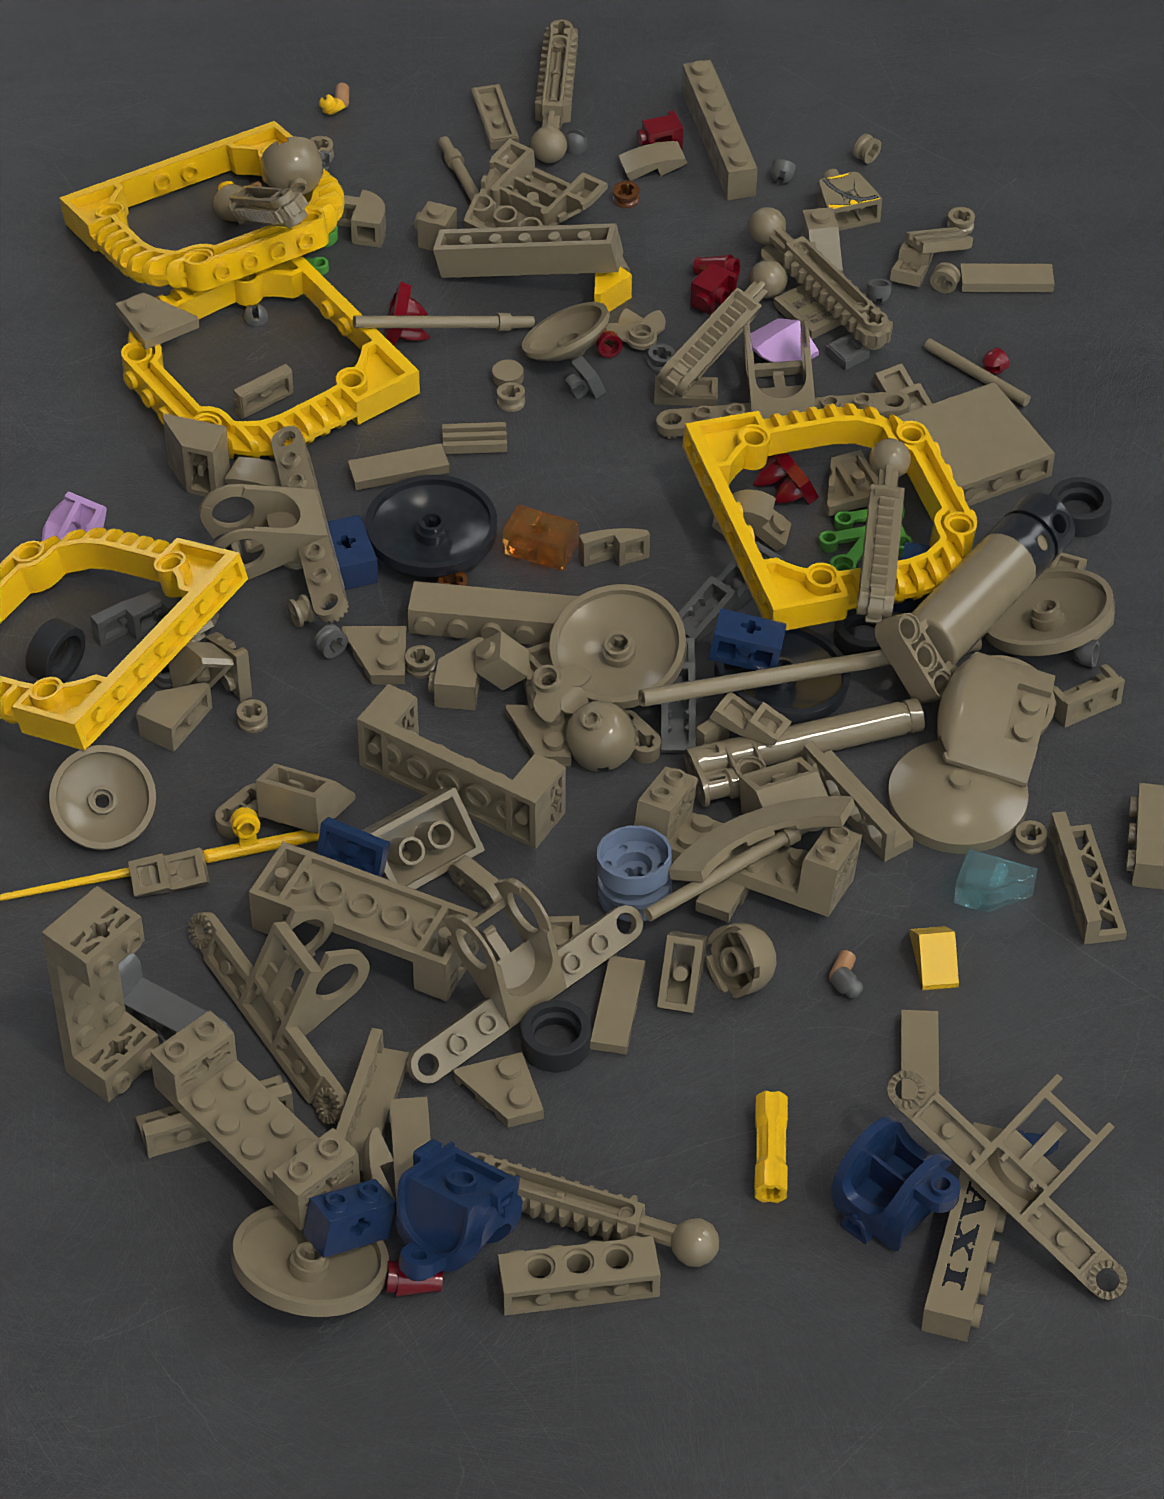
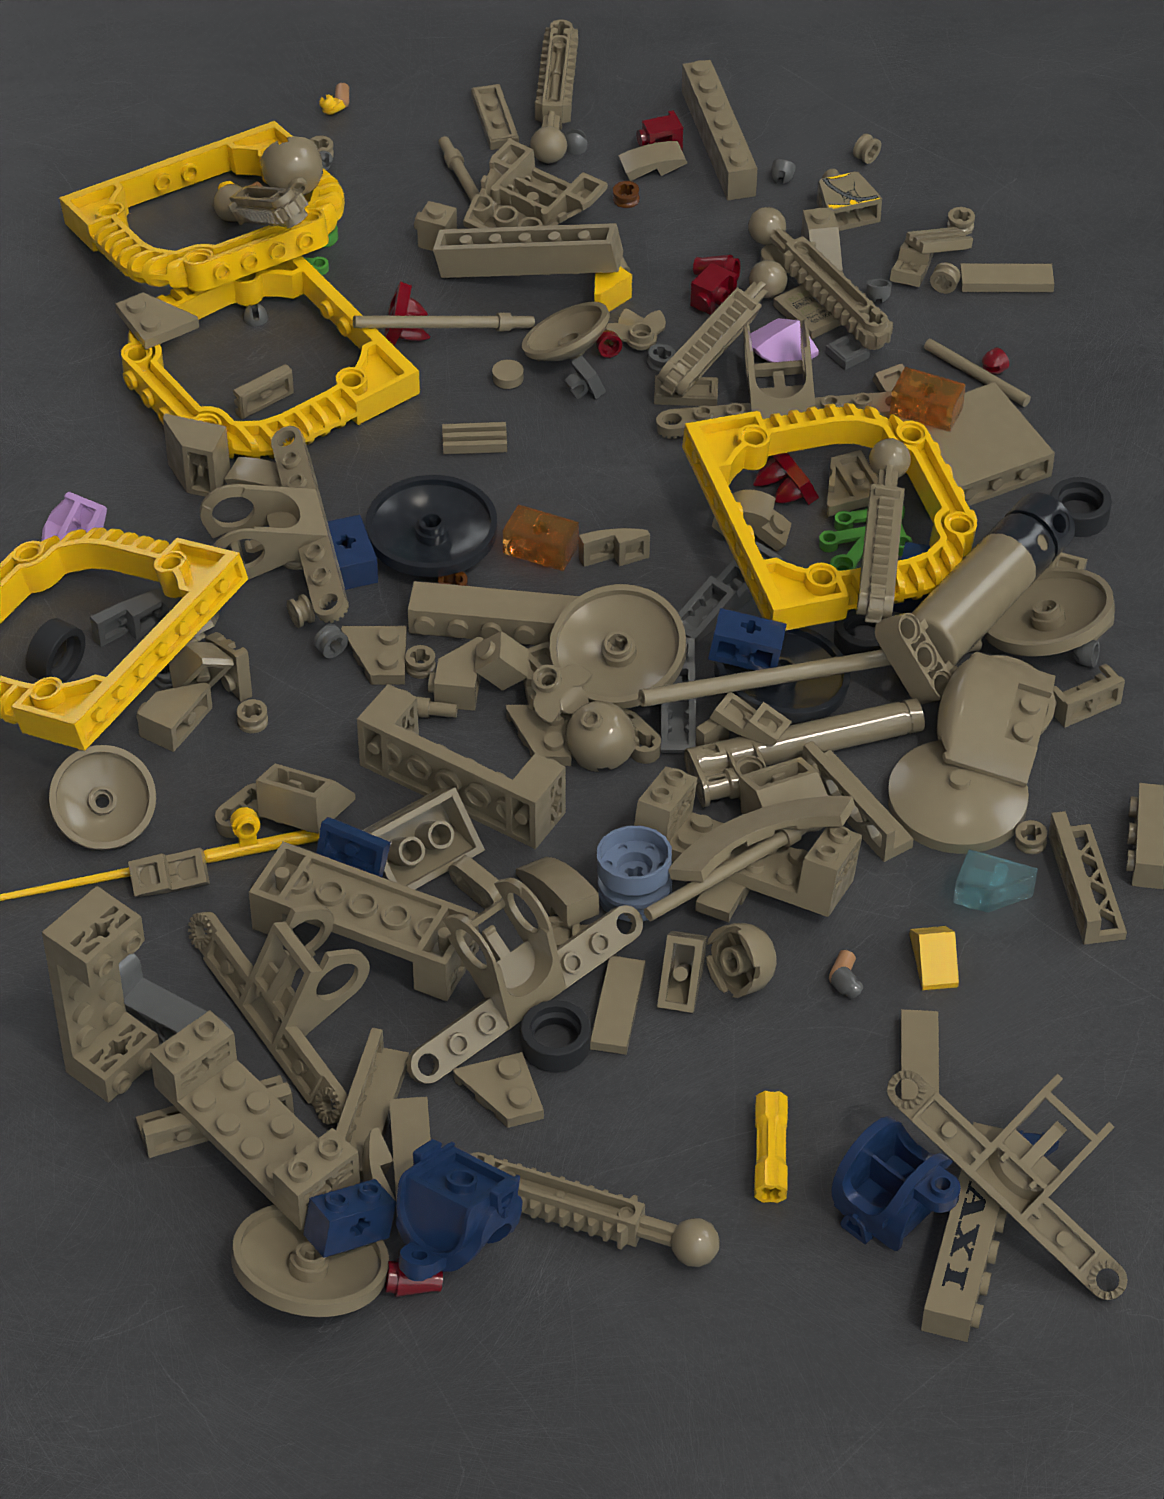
dark tan brick [337,190,386,248] -> none
dark tan tile [348,443,449,491] -> none
dark tan bush [497,382,525,412] -> none
dark tan brick [498,1236,661,1316] -> none
none -> dark tan bar [417,697,458,718]
none -> dark tan slope [516,857,599,927]
none -> clear orange brick [890,367,966,432]

